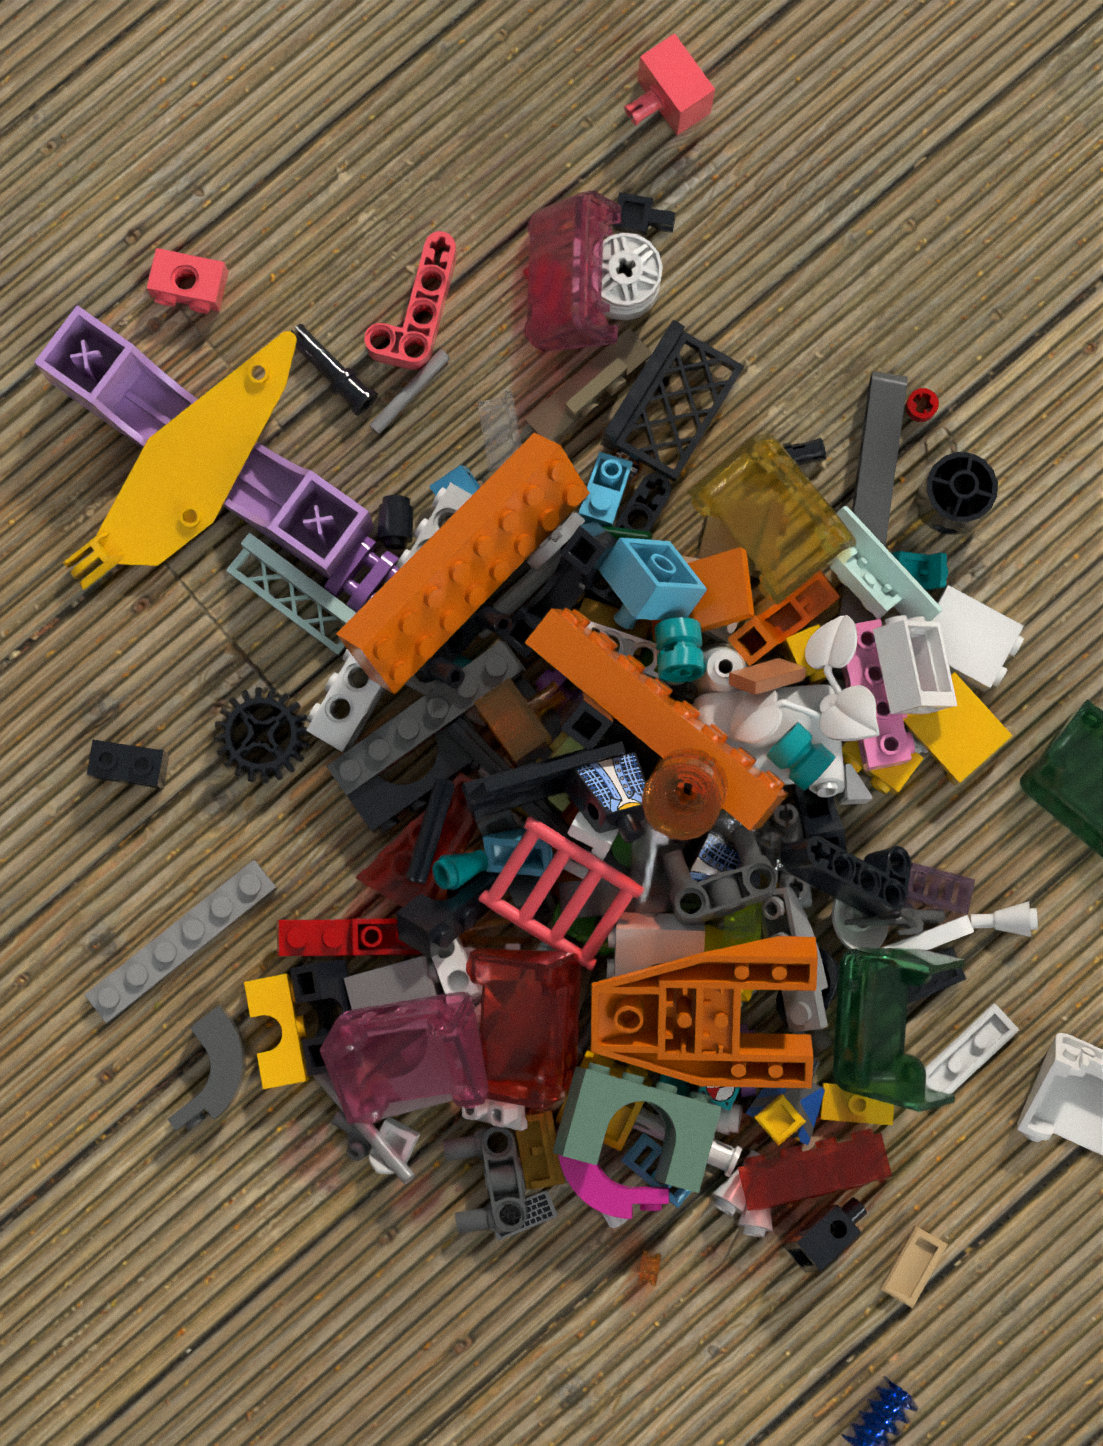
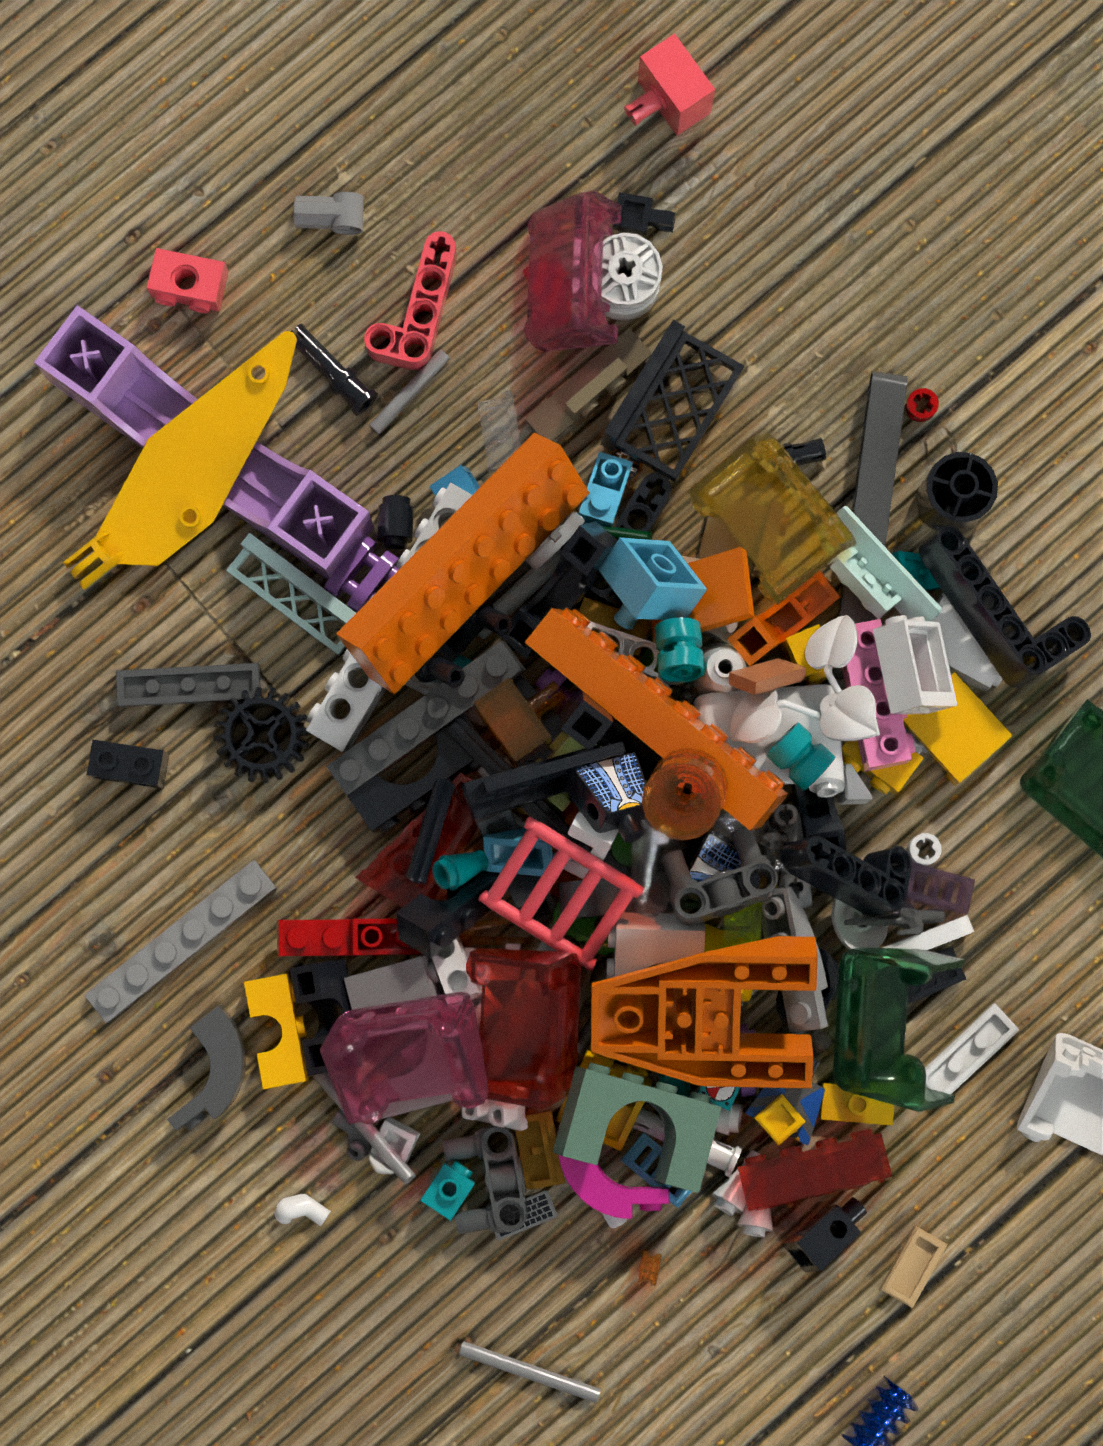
white cone [971,901,1038,937] -> none
none -> dark grey plate [116,663,261,708]
none -> white arm [274,1194,331,1226]
none -> light grey piece [294,192,364,235]
none -> teal brick [420,1160,476,1221]
none -> light grey bar [458,1341,601,1403]
none -> white bush [907,833,942,866]
none -> black beam [919,525,1091,688]

